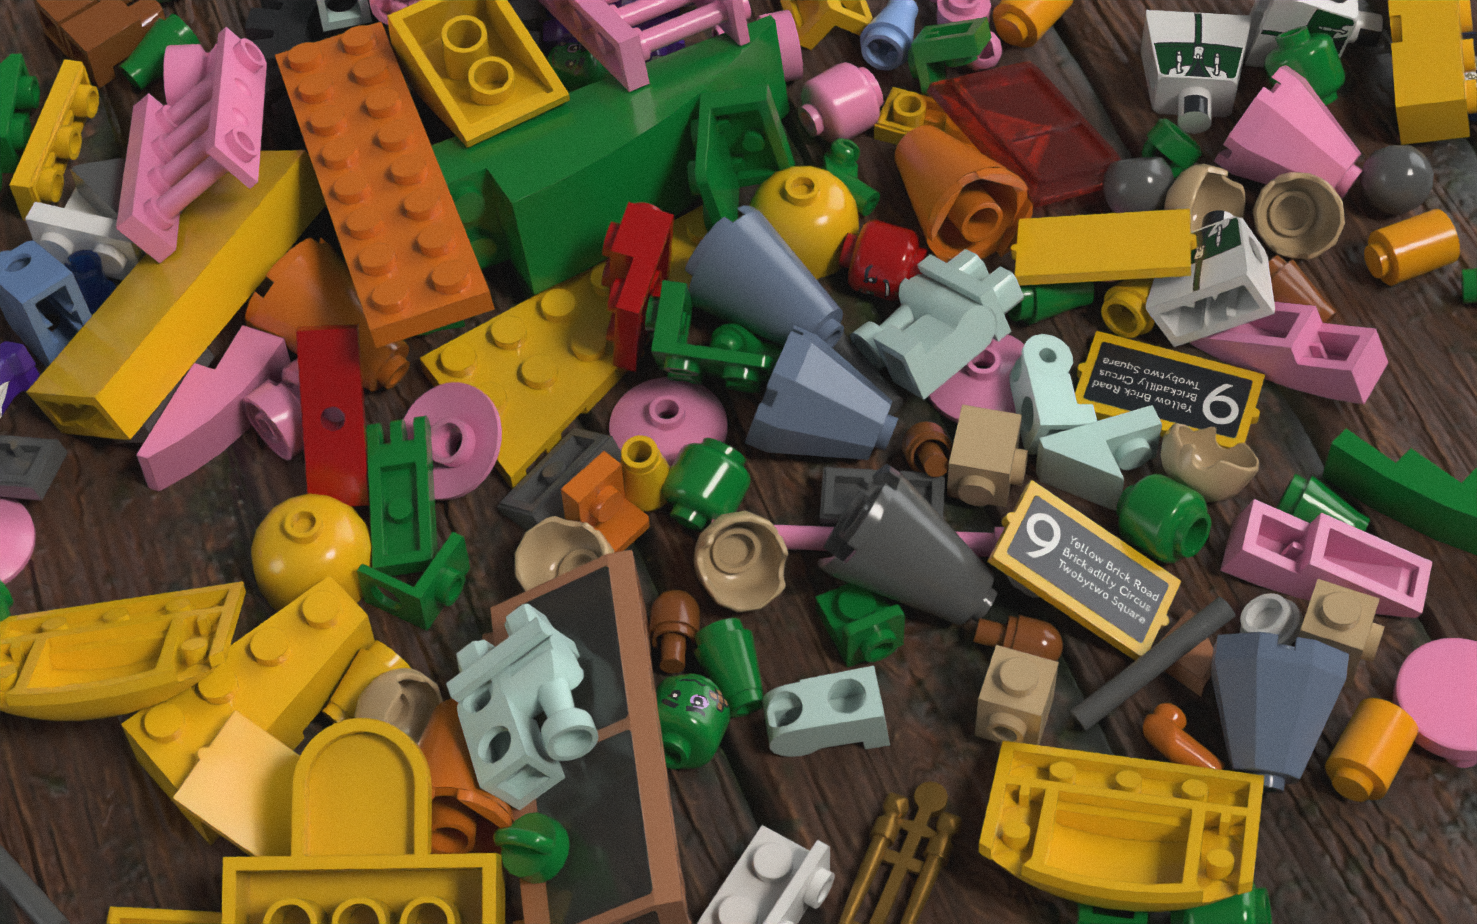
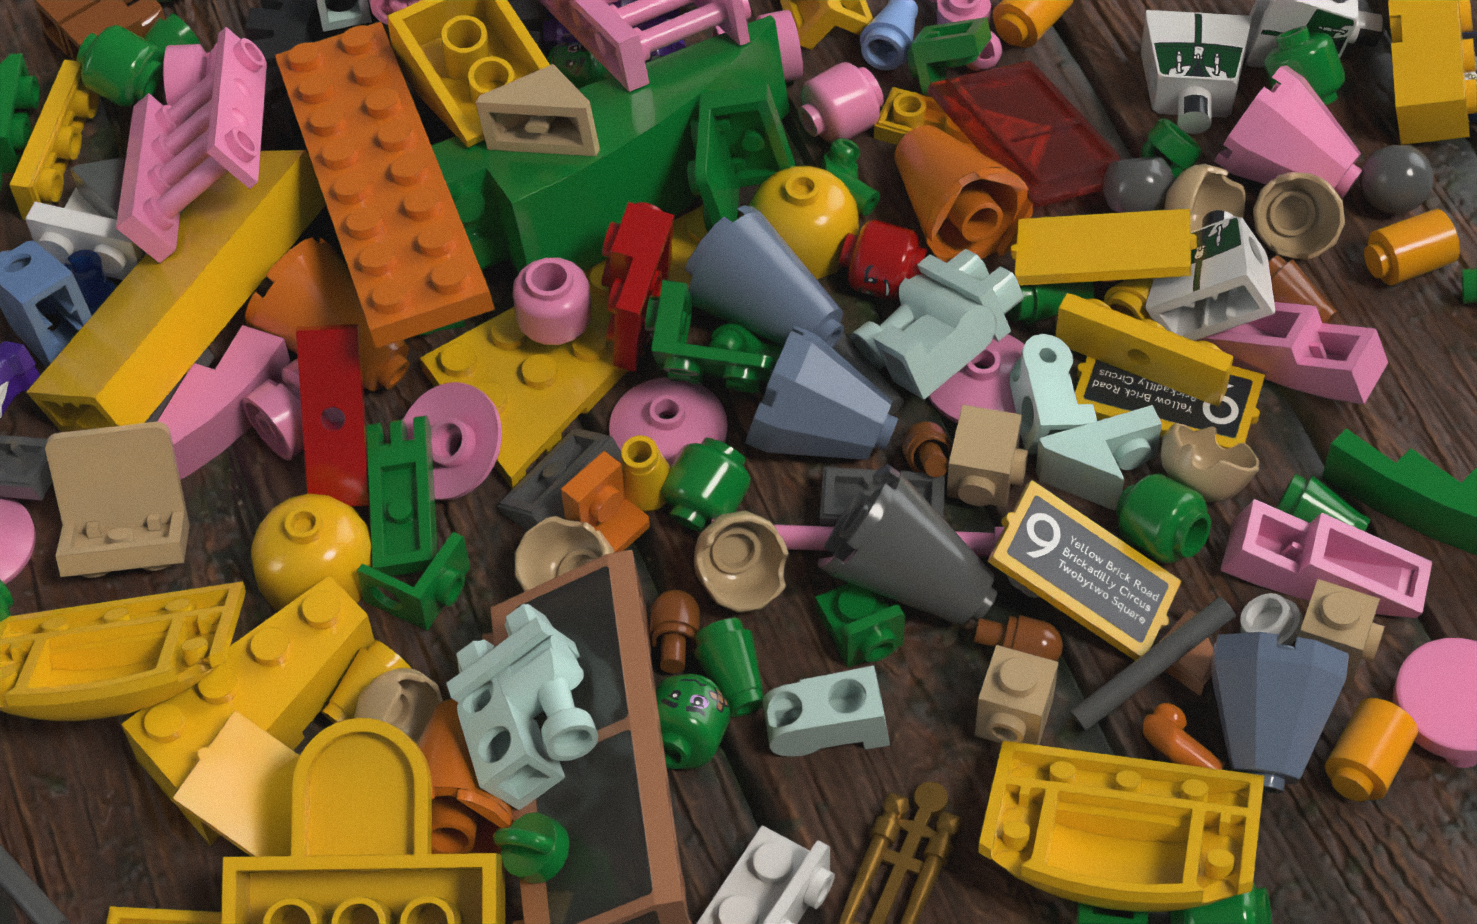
none -> tan bracket [45,422,190,578]
none -> green head [77,25,164,107]
none -> tan slope [476,64,600,156]
none -> bright pink head [512,258,592,345]
none -> yellow tile [1055,293,1234,407]

